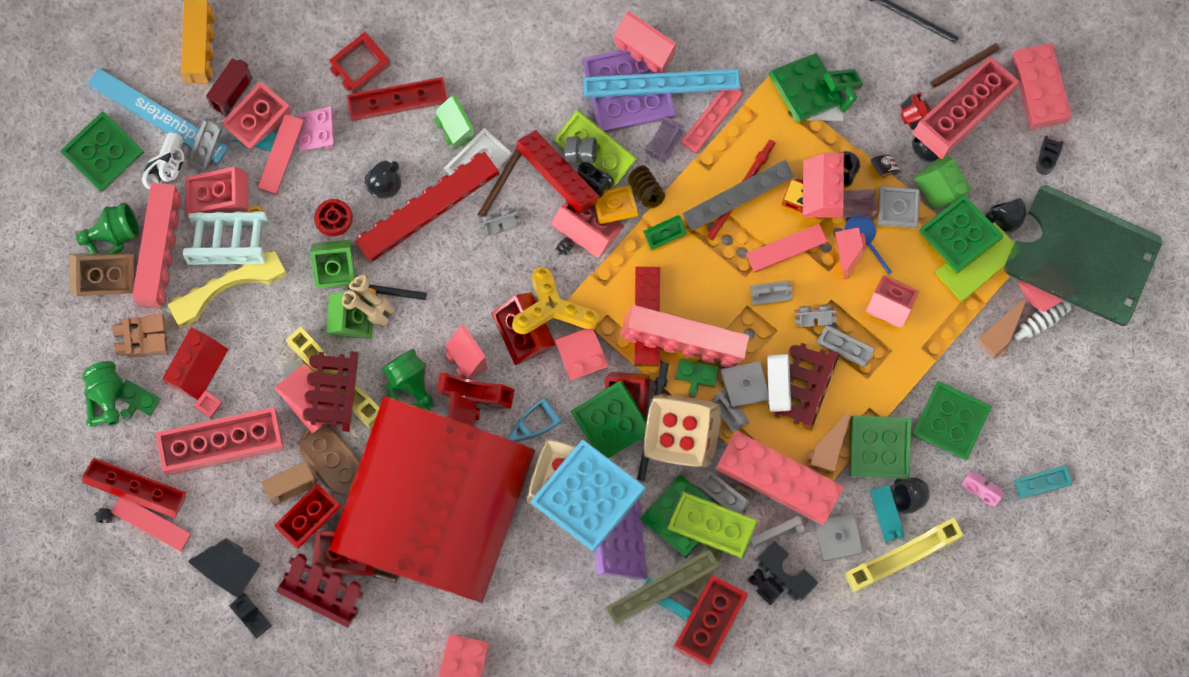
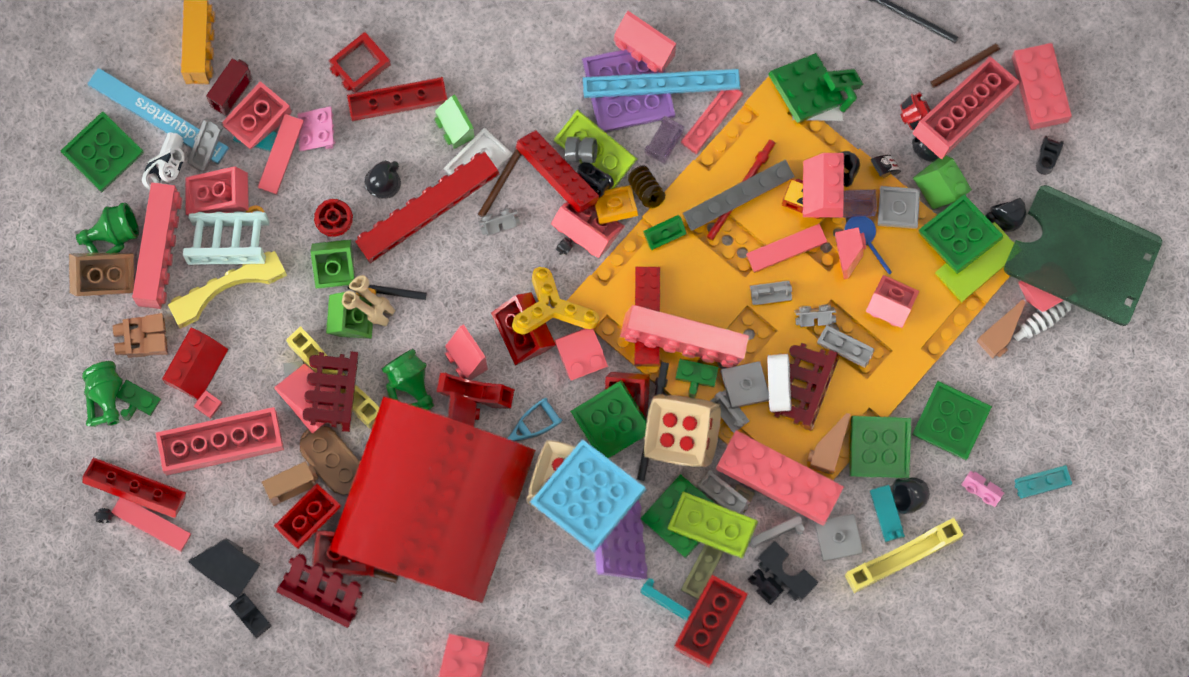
olive plate [605,549,720,626] -> none

